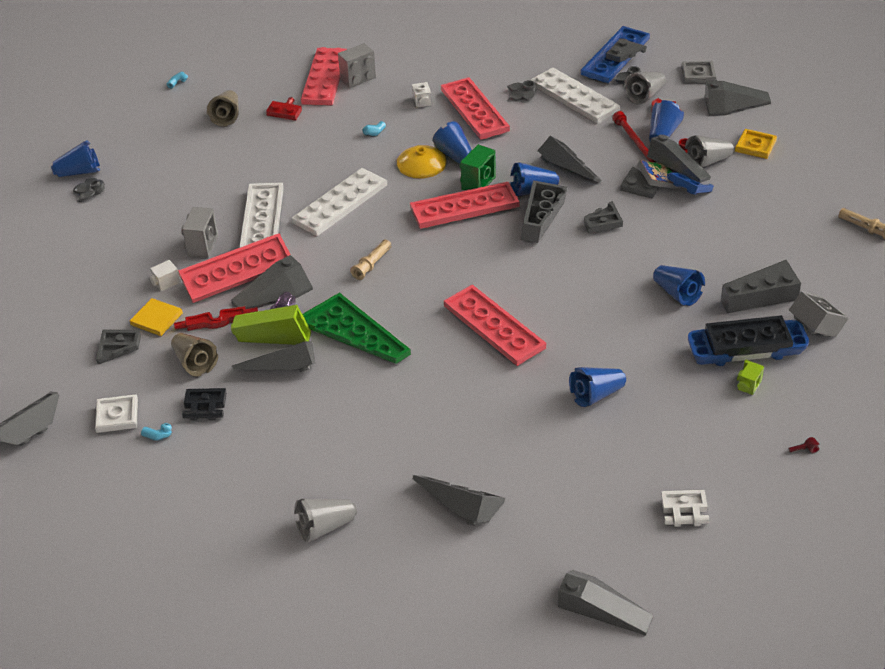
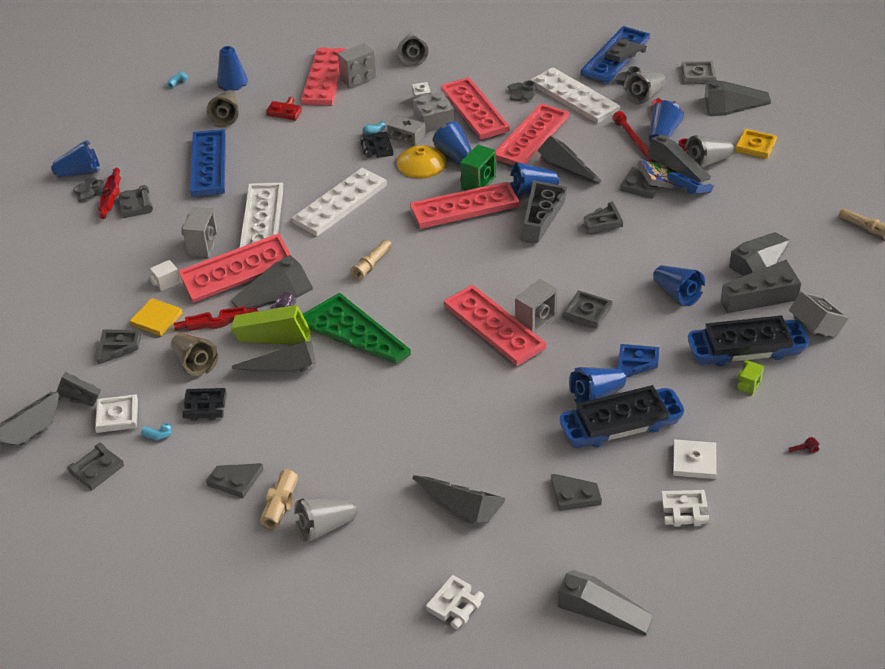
none -> dark grey wing [56,372,101,406]
none -> dark grey plate [67,442,124,490]
none -> red piece [98,168,121,219]
none -> dark grey plate [118,185,153,218]
none -> blue plate [190,129,226,197]
none -> dark grey wing [206,463,264,498]
none -> blue cone [217,46,248,91]
none -> tan piece [260,469,298,530]
none -> black plate [360,131,393,158]
none -> light grey brick [387,115,426,146]
none -> light grey cone [398,32,428,66]
none -> light grey brick [413,92,455,132]
none -> white plate [426,575,484,629]
none -> coral plate [496,103,569,166]
none -> light grey brick [515,279,557,334]
none -> dark grey wing [551,474,602,511]
none -> black piece [559,385,684,448]
none -> dark grey plate [563,290,613,329]
none -> blue wing [618,344,660,377]
none -> white plate [673,439,717,479]
none -> dark grey wedge [729,232,790,276]

